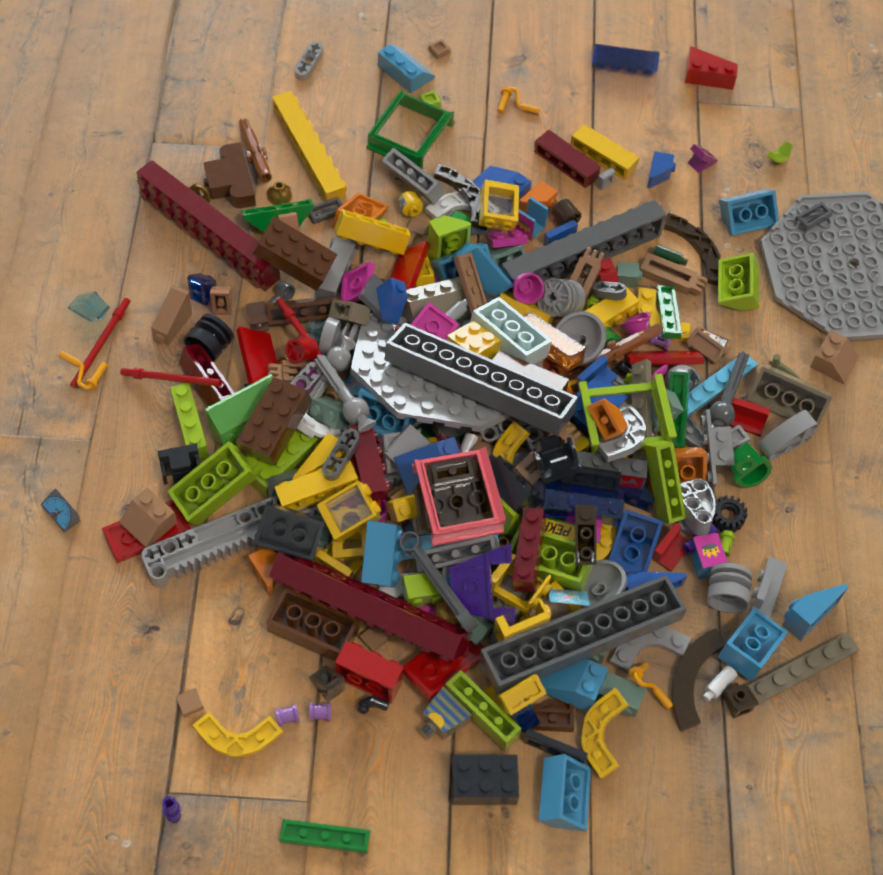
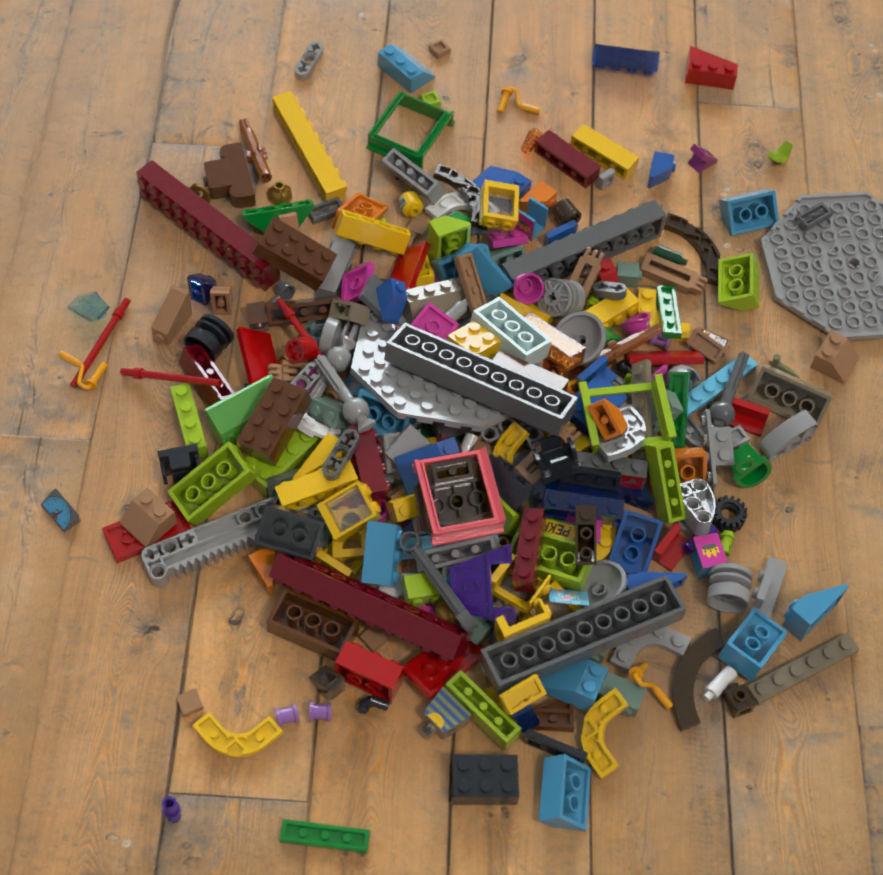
none -> clear orange cone [521,128,543,154]

